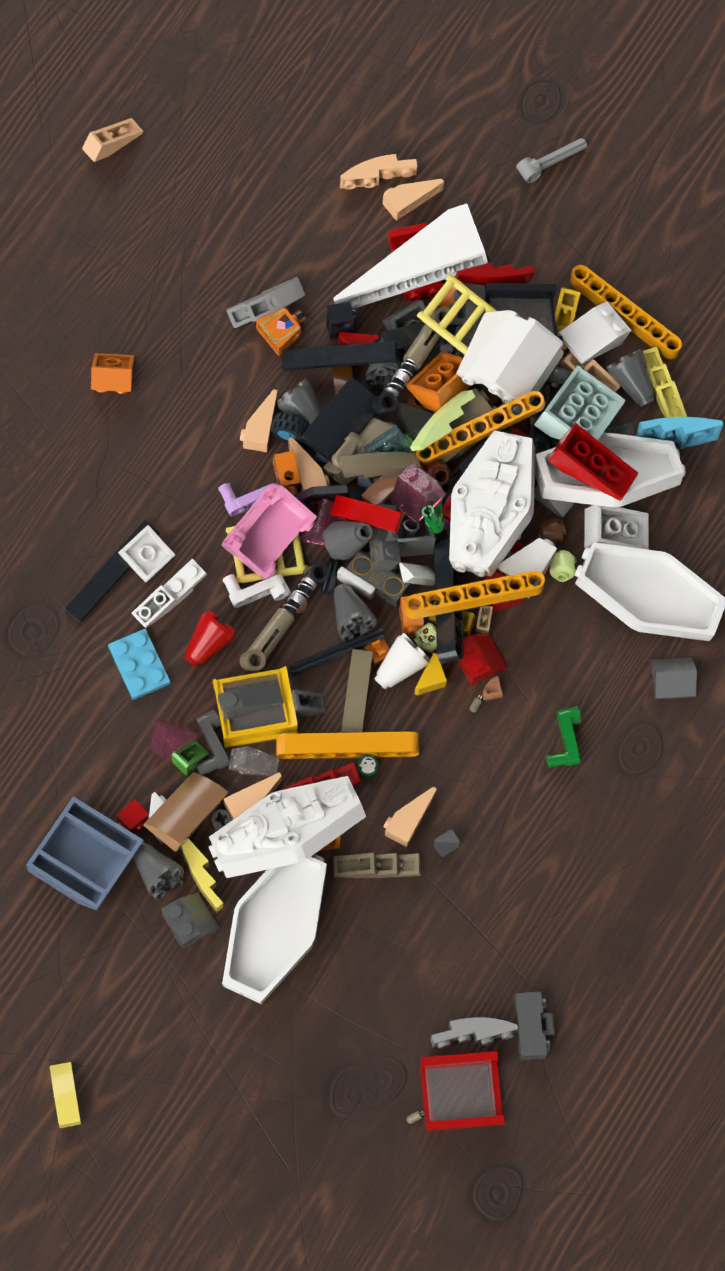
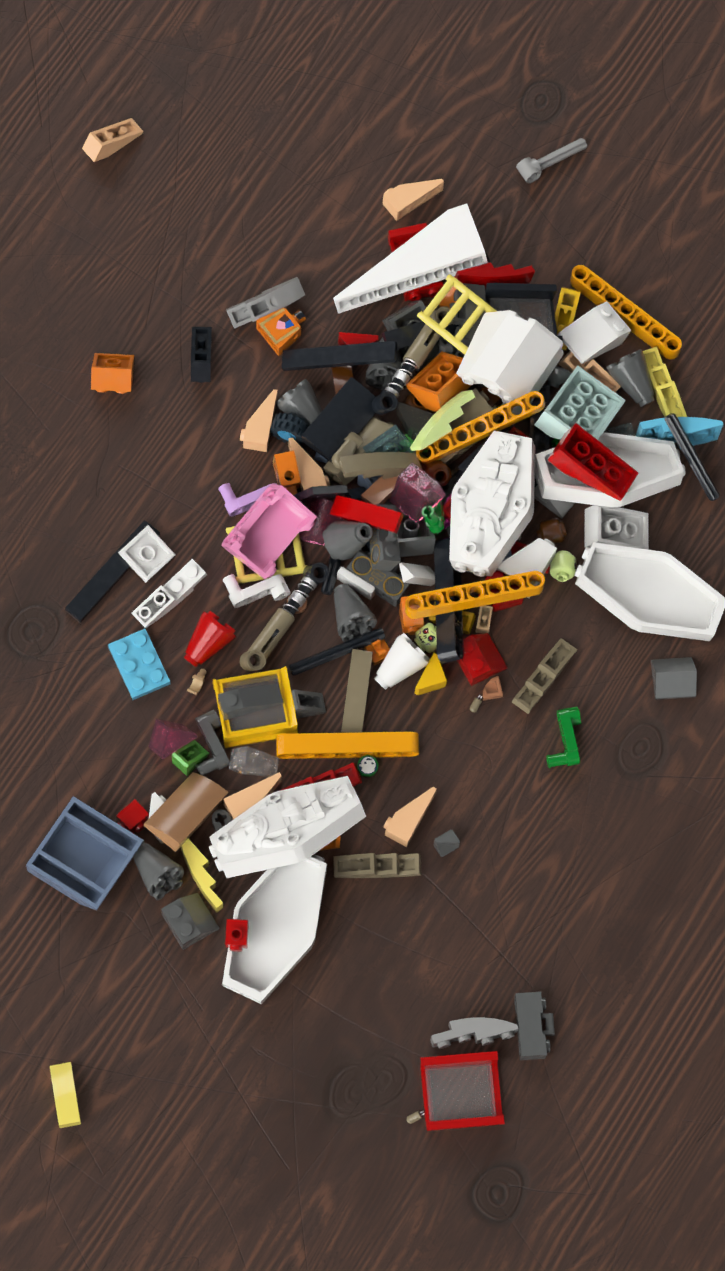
black brick [326,302,357,340] -> none
light nougat slope [340,154,417,189] -> none
none -> tan piece [187,669,207,695]
none -> black slope [191,327,212,383]
none -> red brick [225,919,249,952]
none -> dark tan slope [512,638,577,714]
none -> black axle [665,413,720,501]

